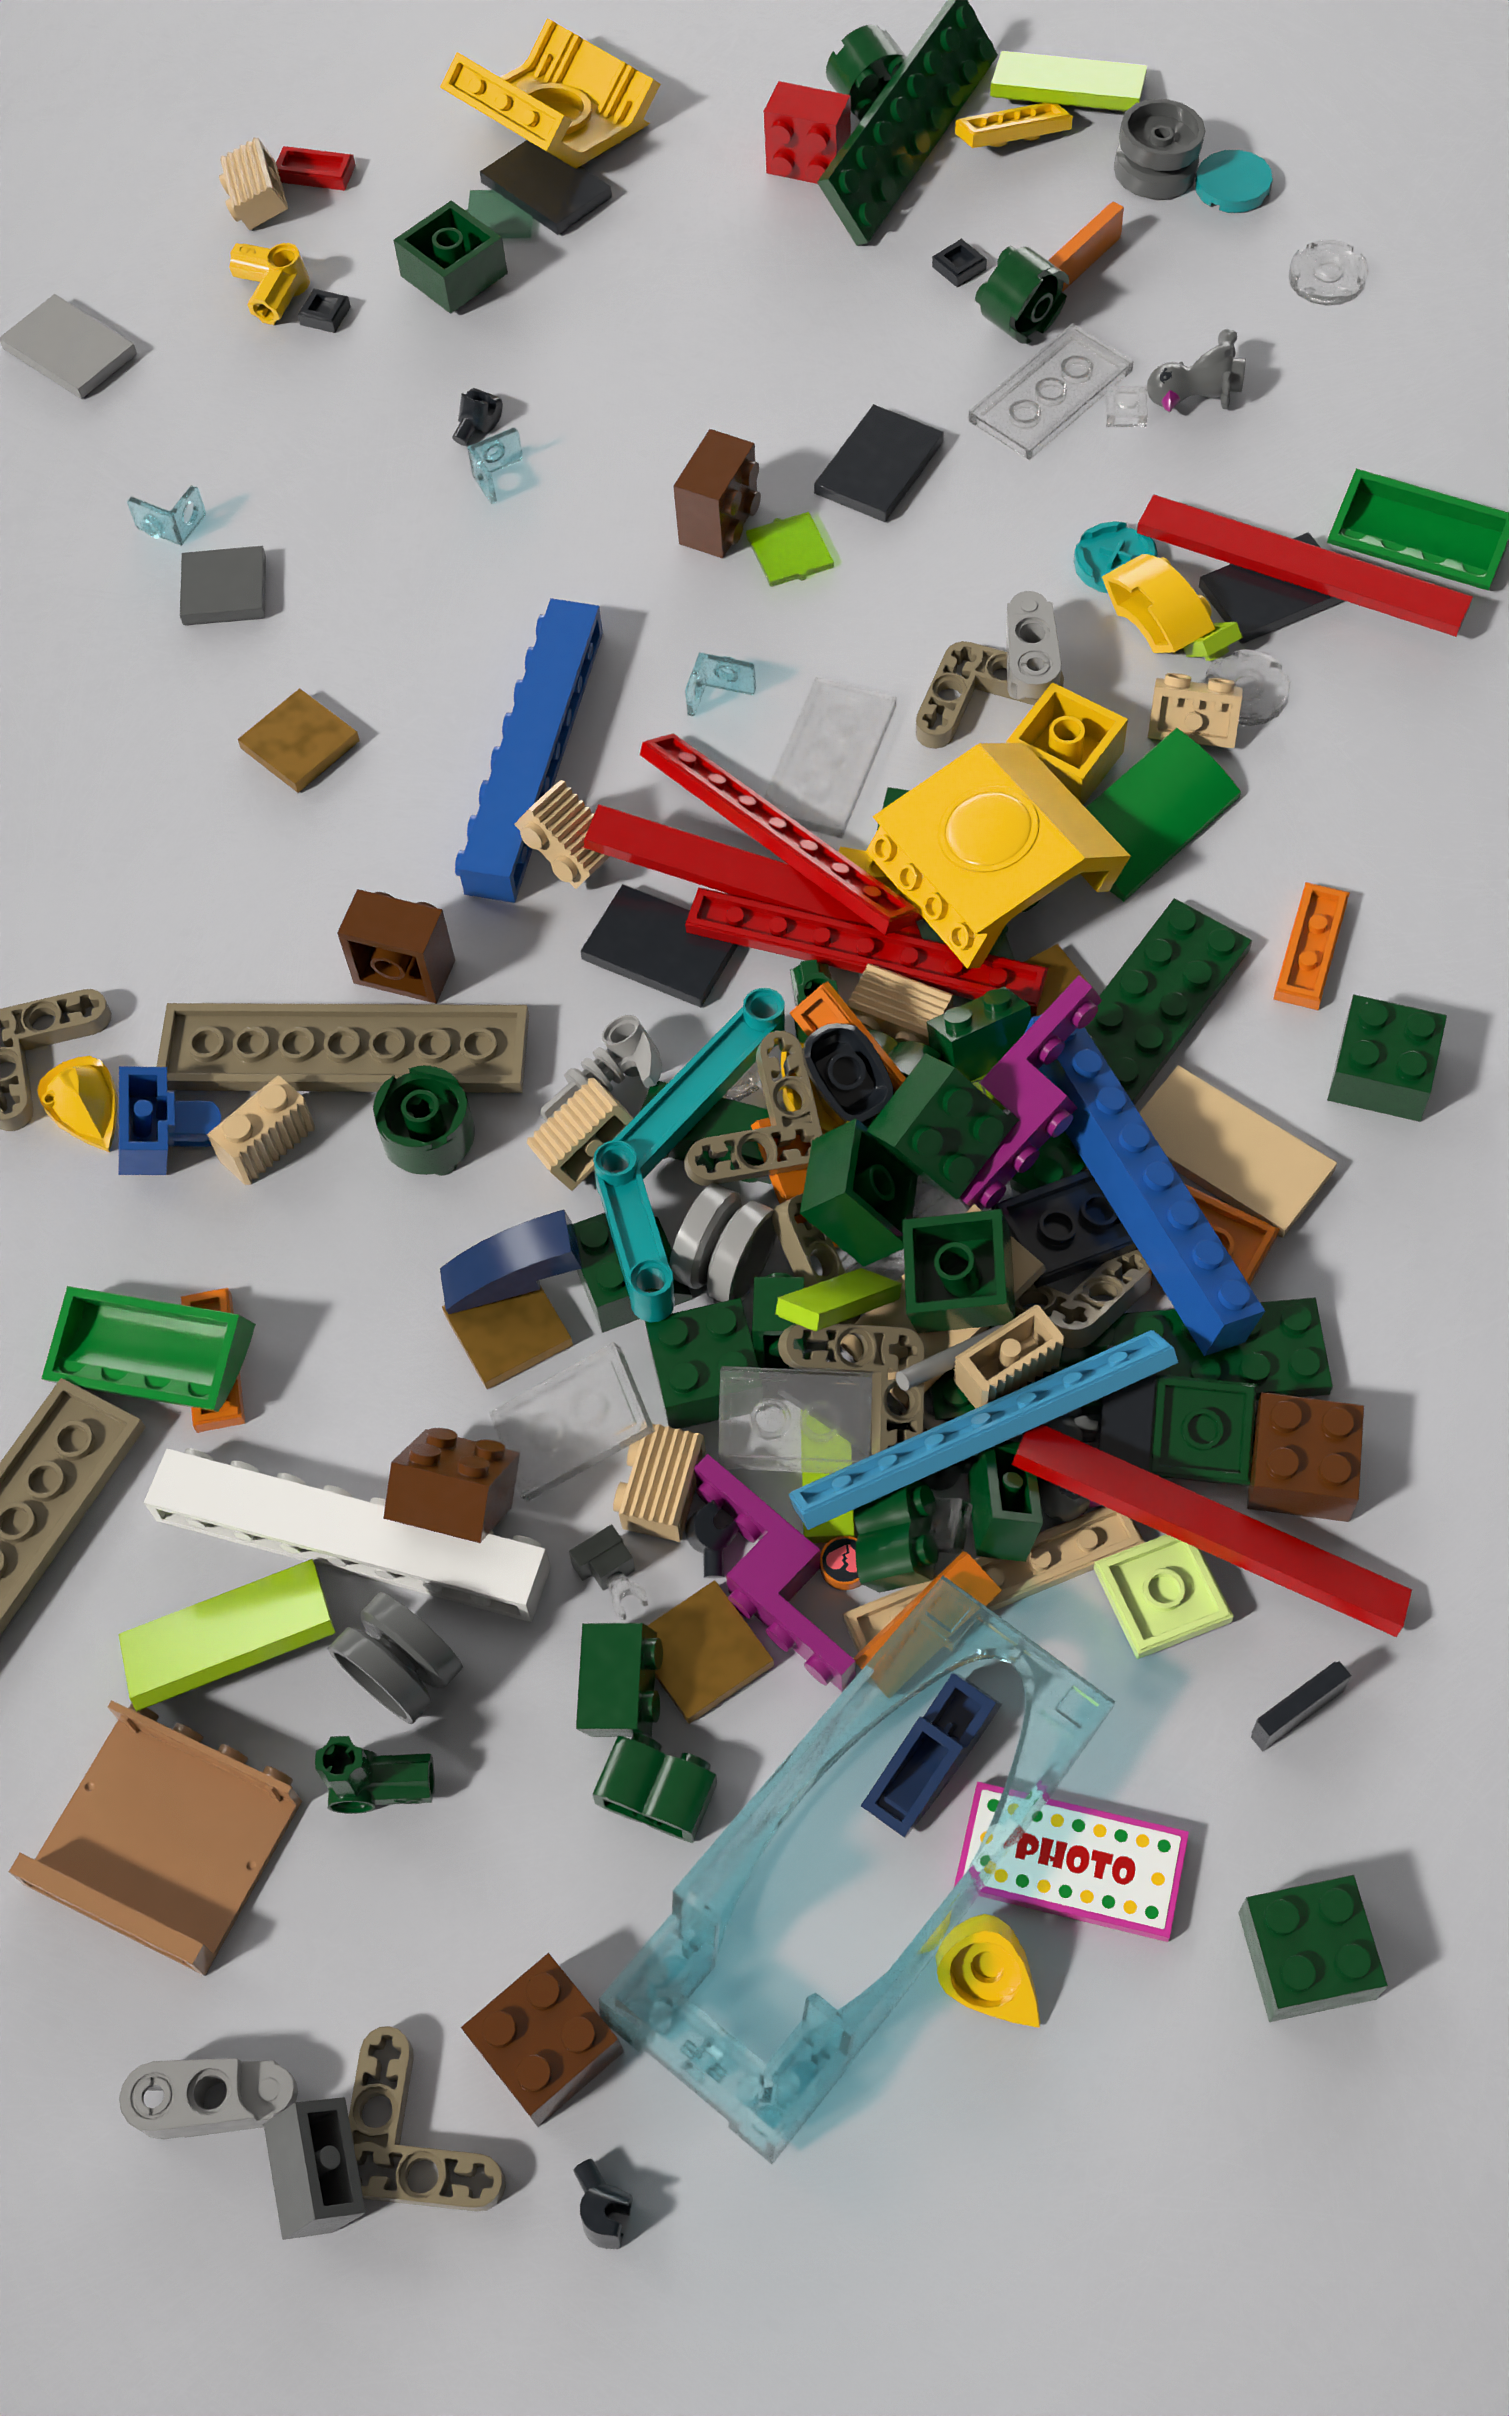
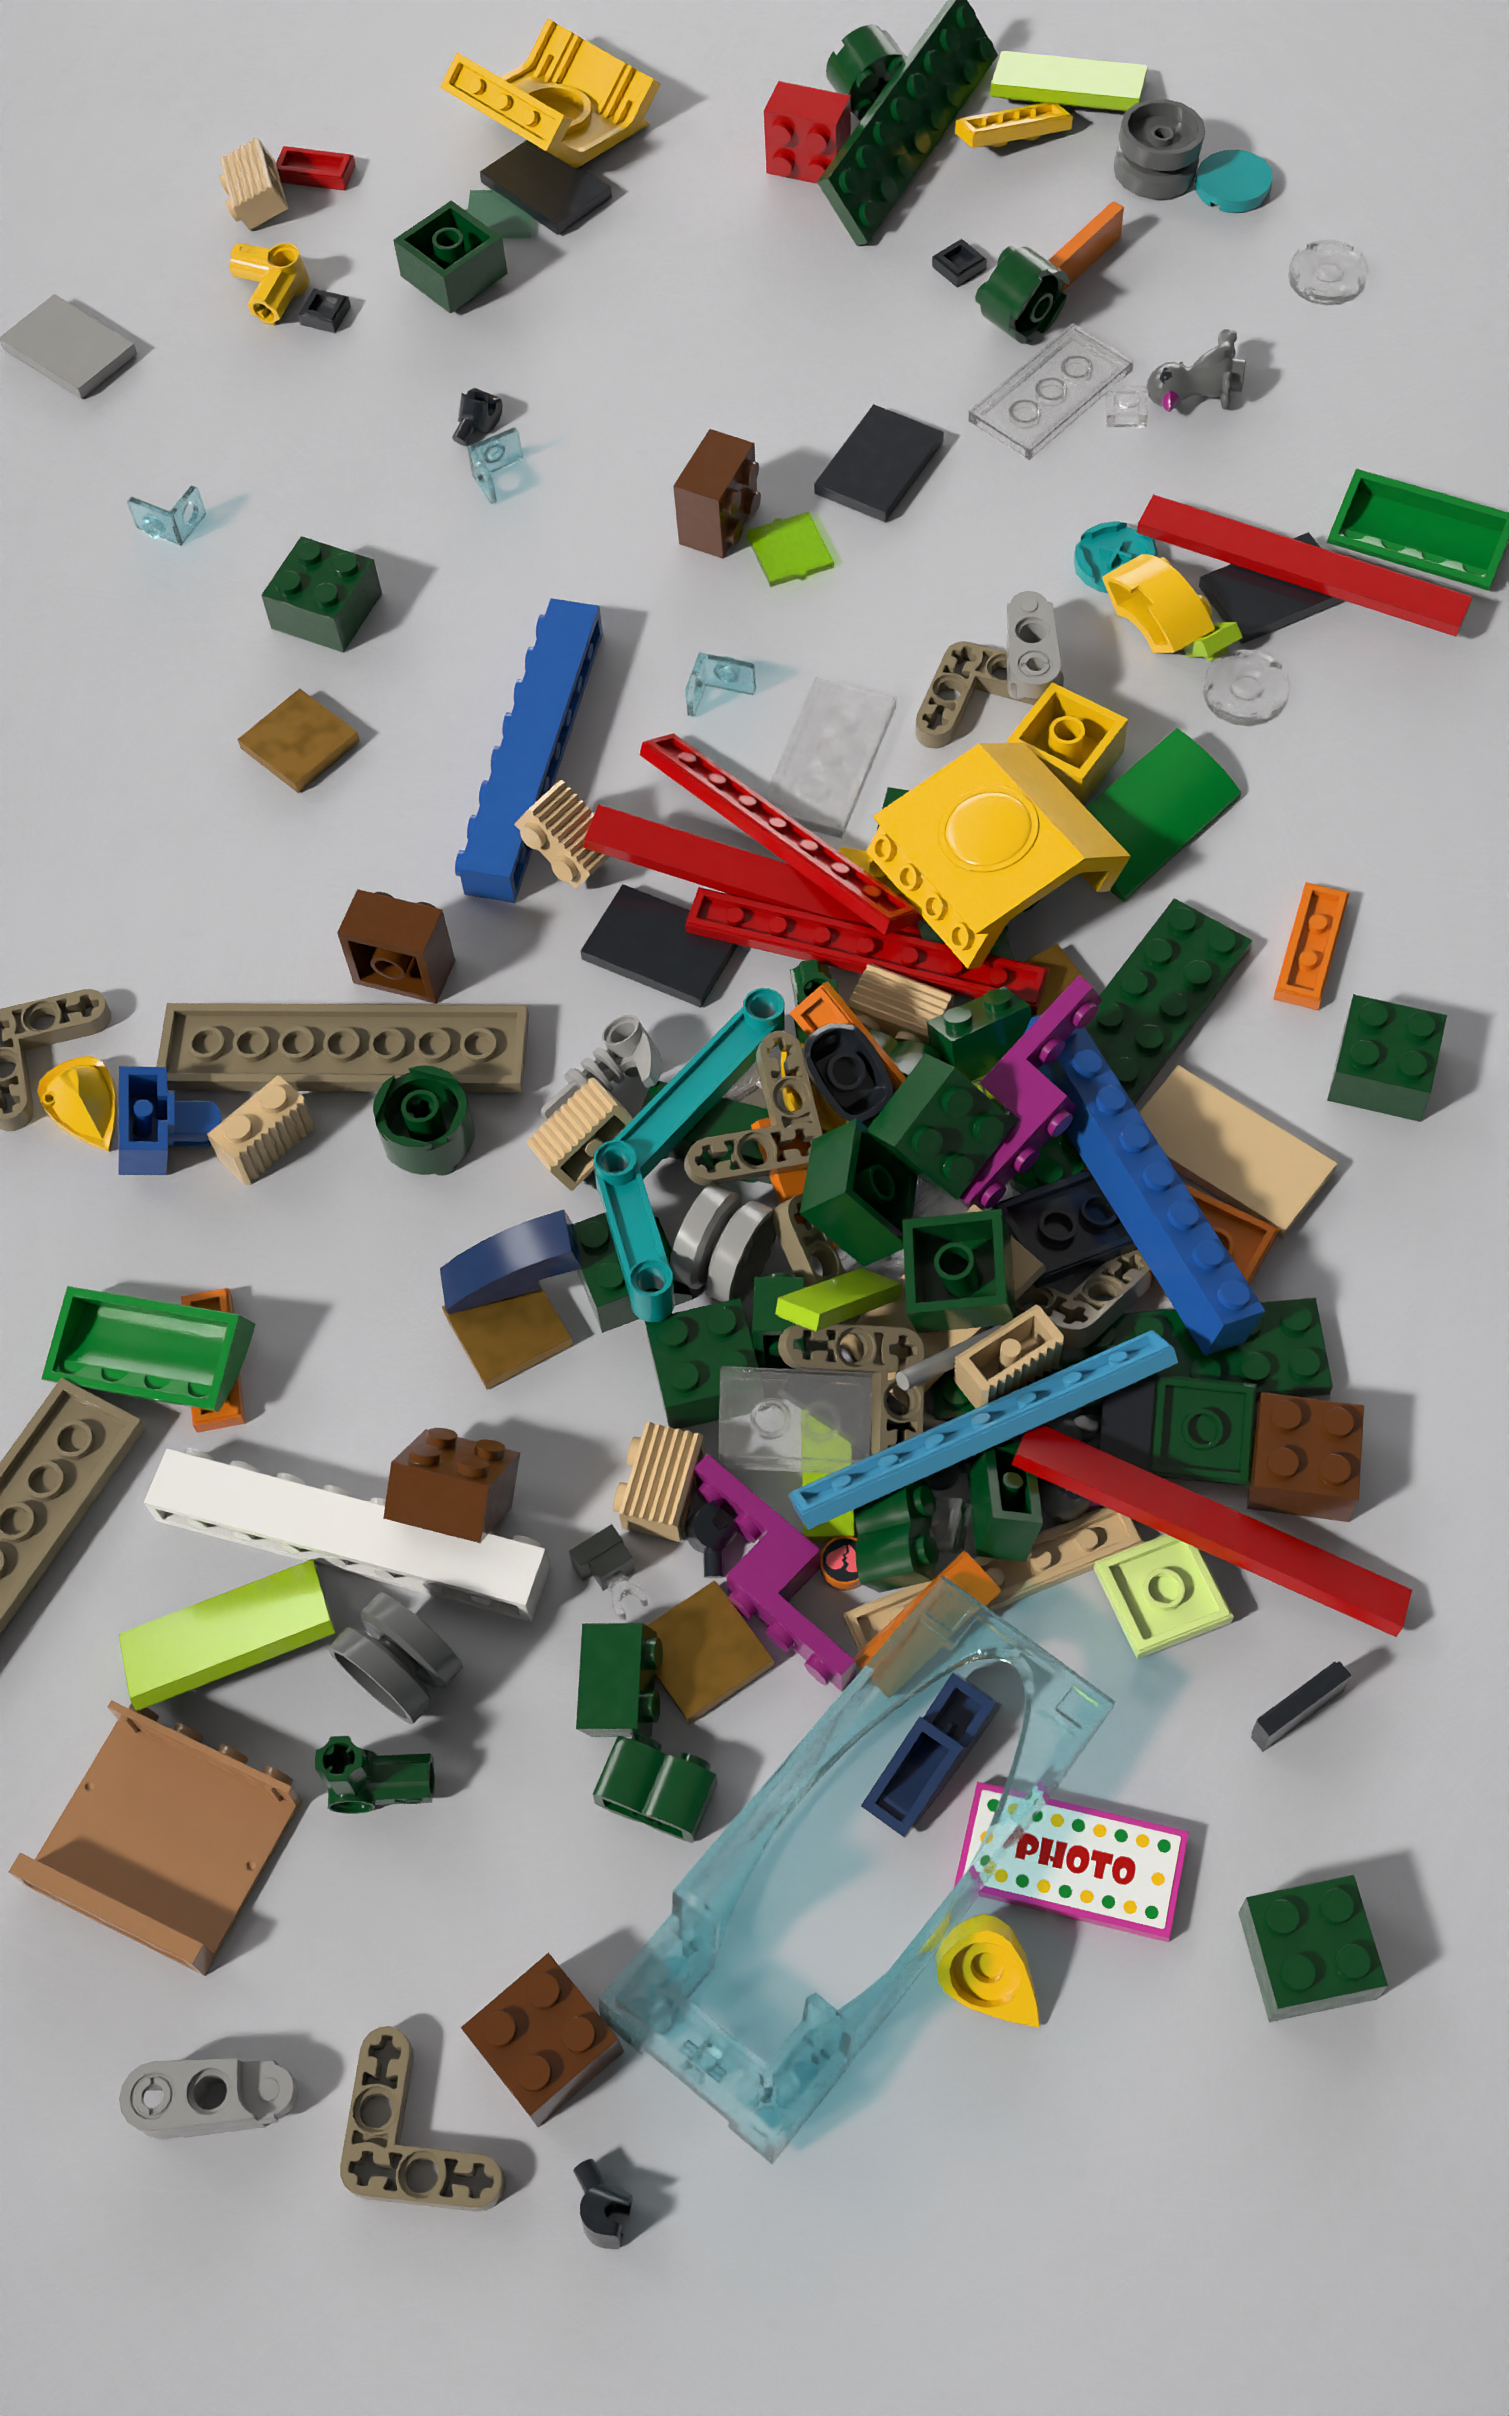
dark grey tile [180,546,266,625] -> none
dark grey brick [263,2097,366,2240] -> none
clear tile [489,1342,655,1502] -> none
tan bracket [1147,673,1242,748] -> none
none -> dark green brick [261,536,382,653]

